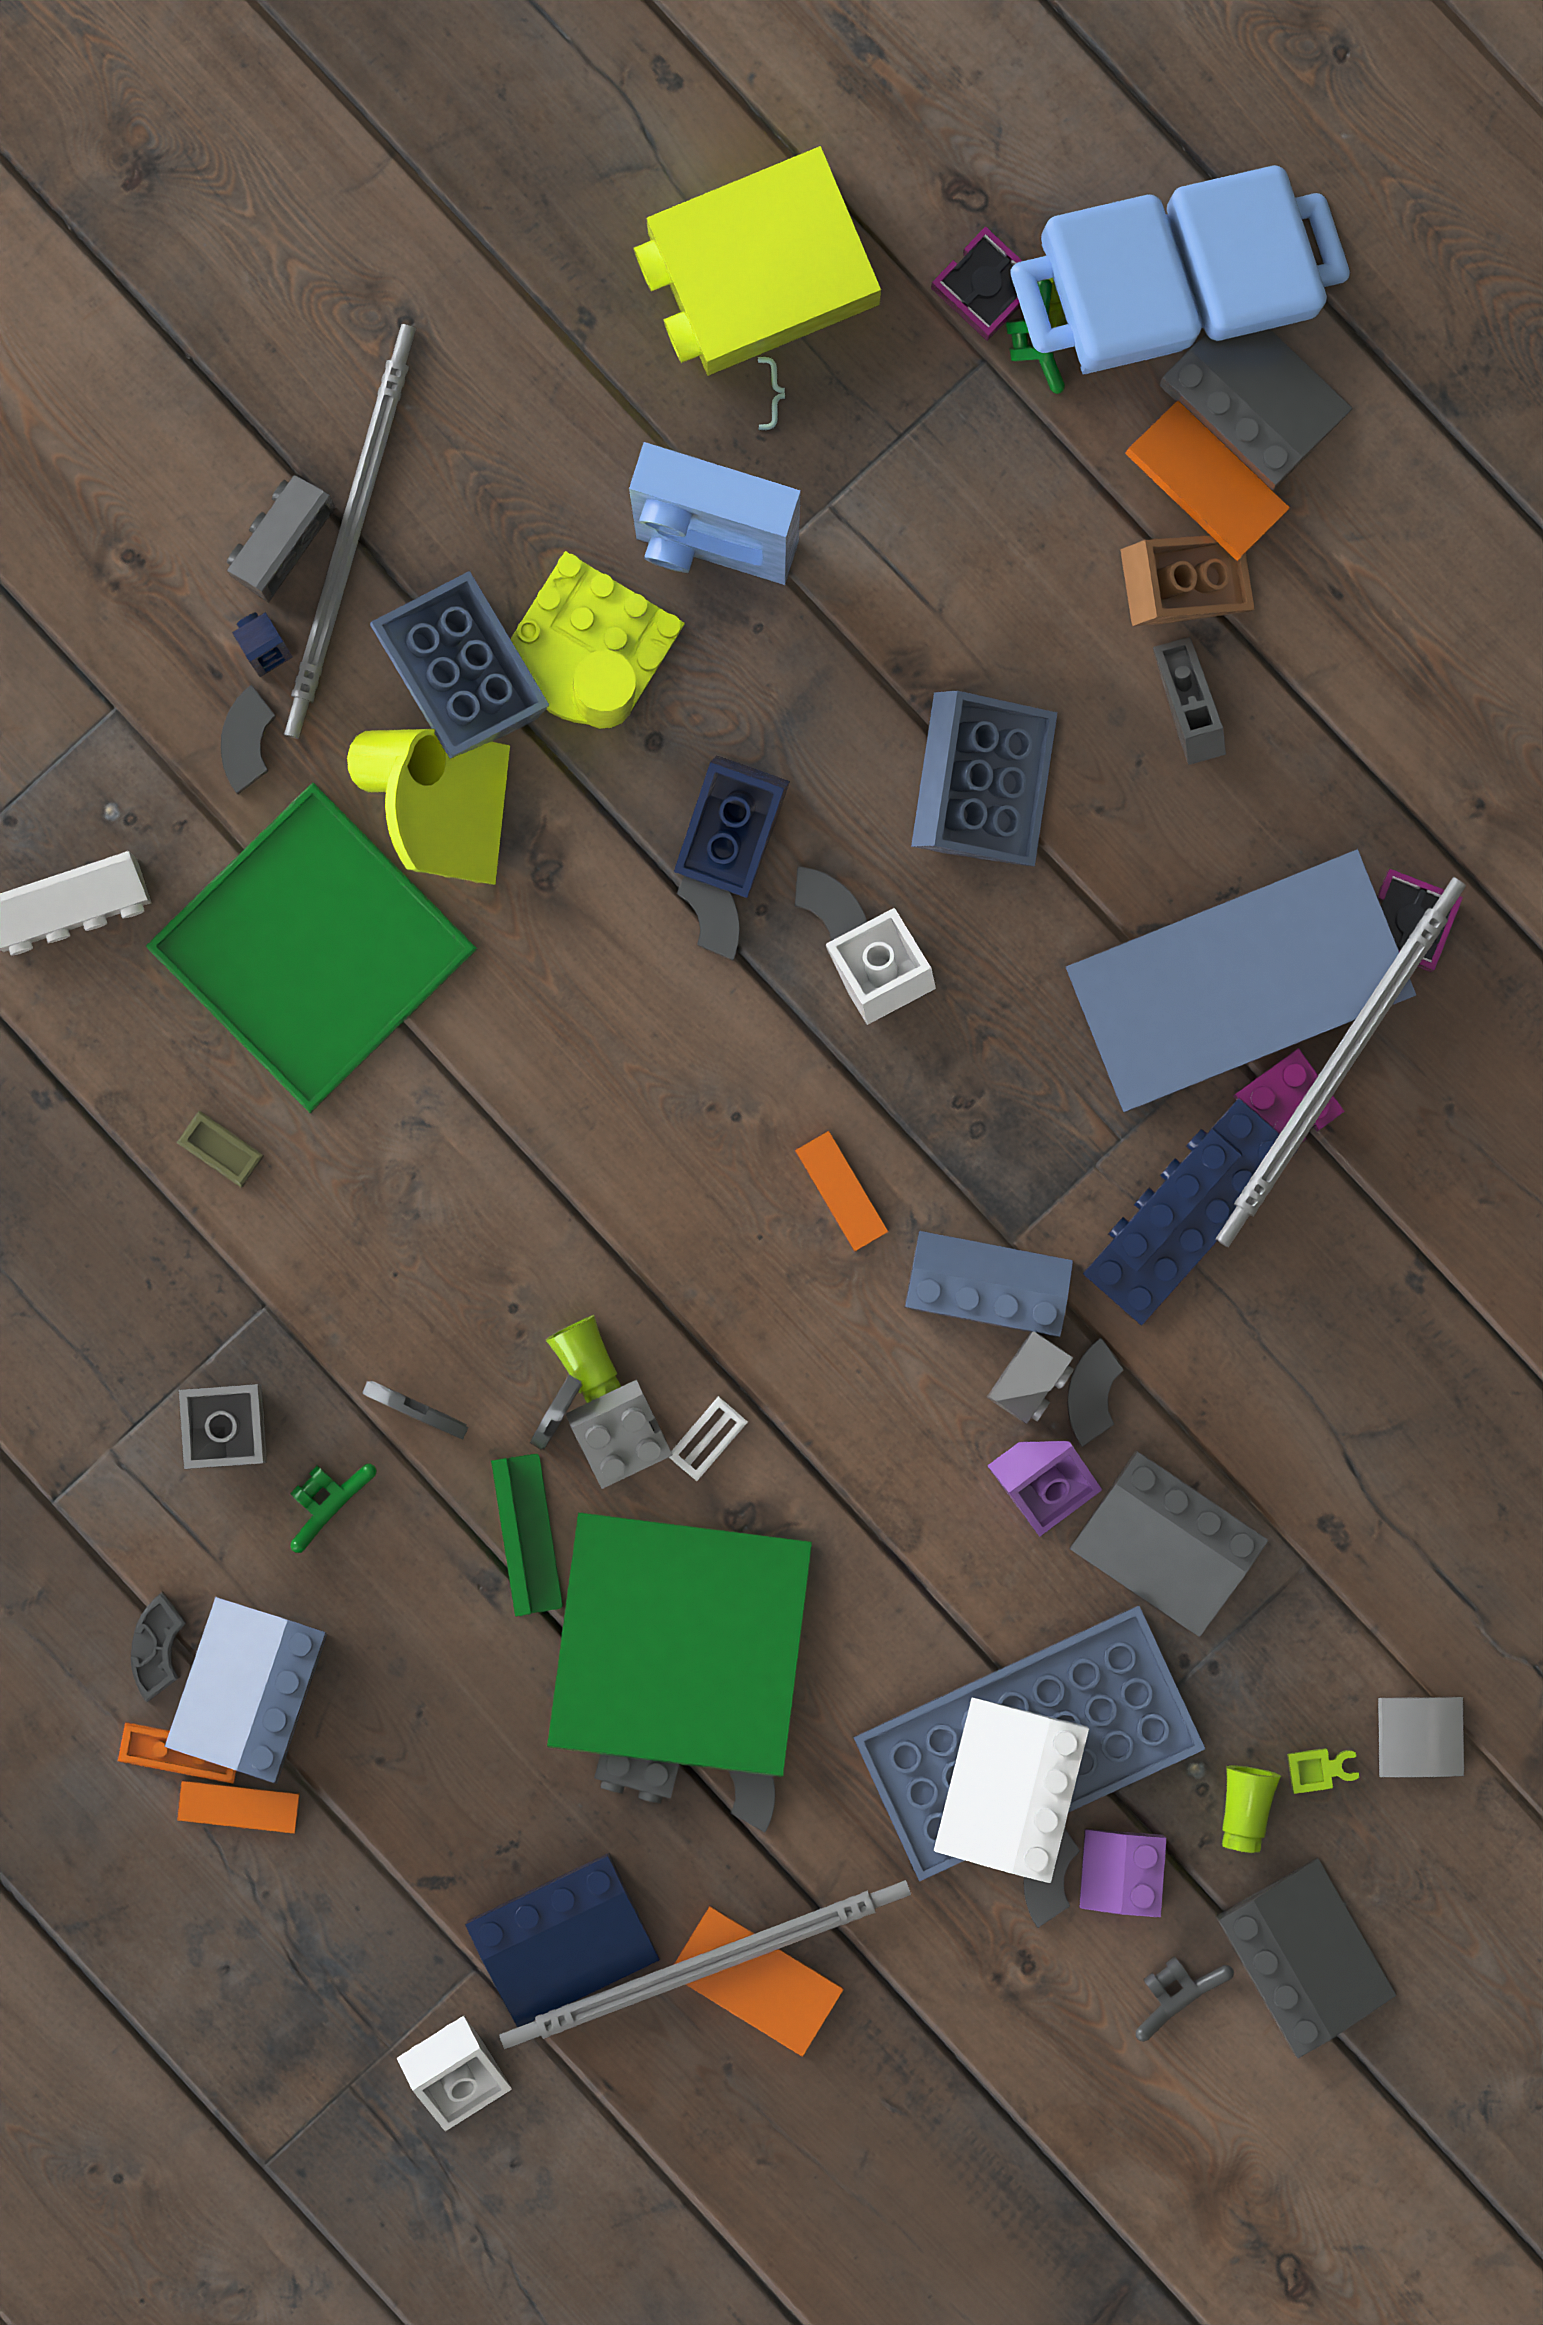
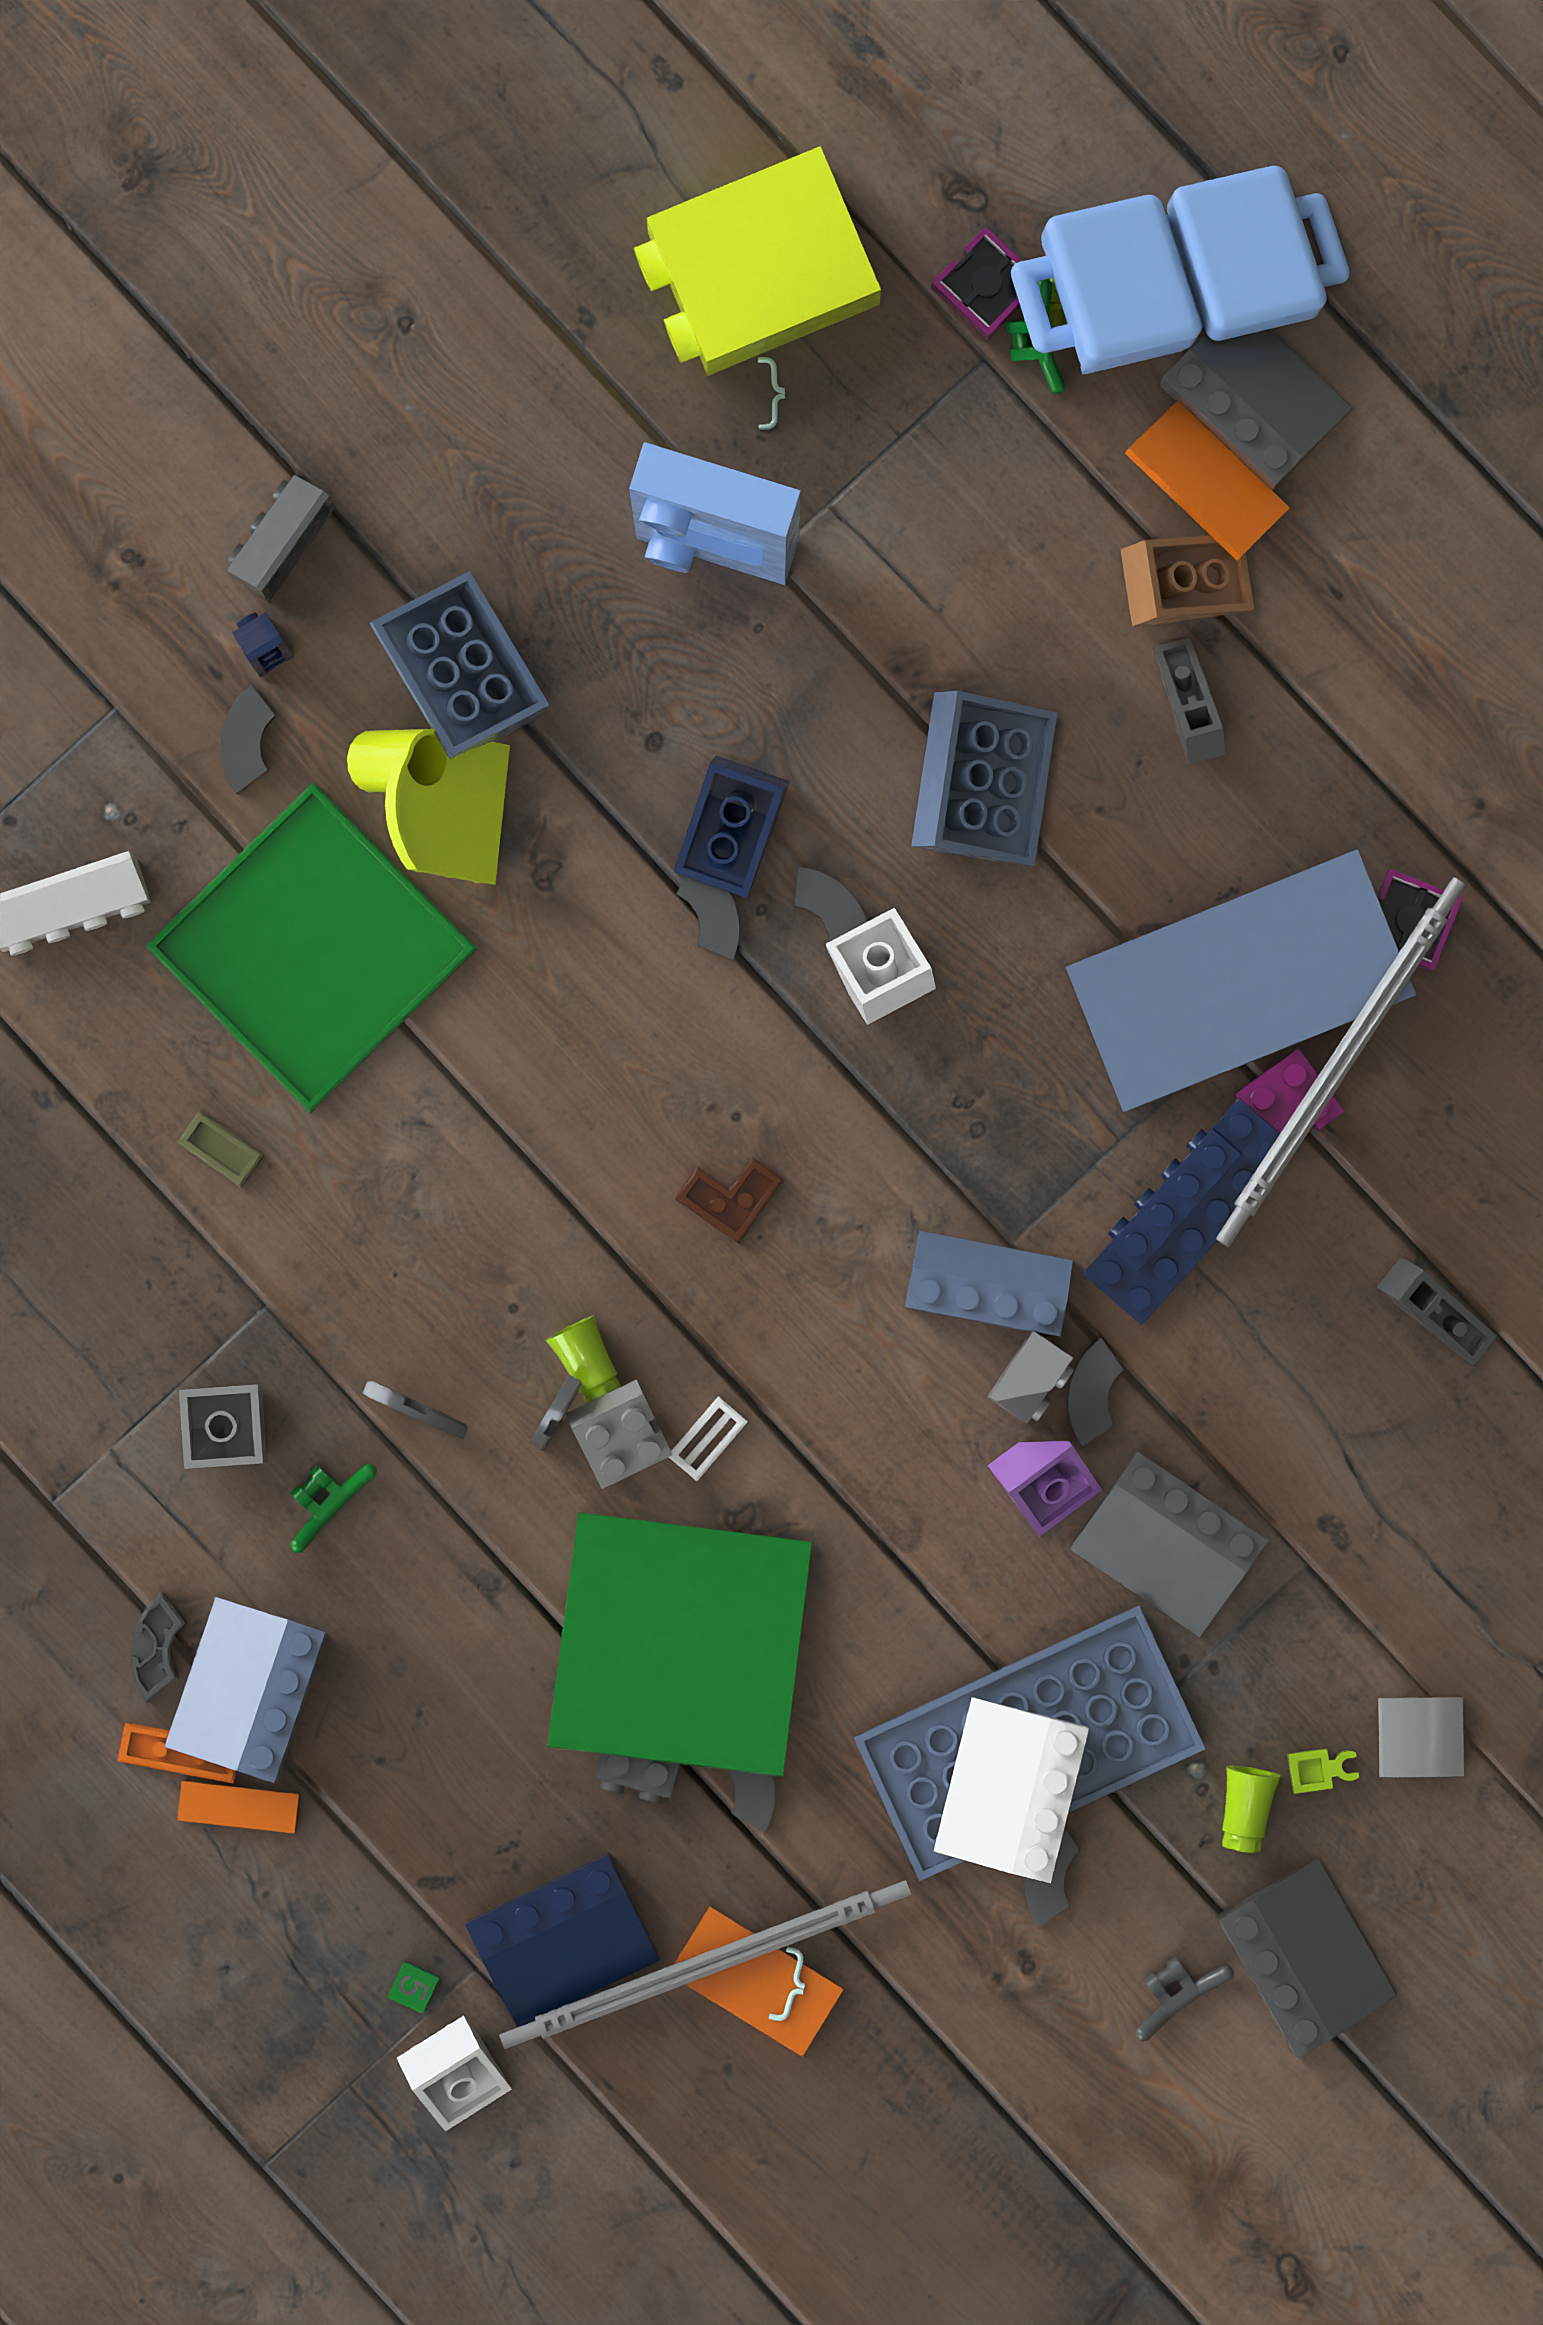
light grey axle [284,324,416,739] -> none
green panel [491,1454,563,1617] -> none
neon yellow piece [510,551,685,729] -> none
orange tile [795,1131,888,1252] -> none
medium lavender slope [1079,1829,1166,1917] -> none
none -> green tile [387,1960,440,2014]
none -> reddish brown tile [675,1157,784,1244]
none -> light aqua piece [769,1946,805,2021]
none -> dark grey slope [1377,1257,1497,1366]

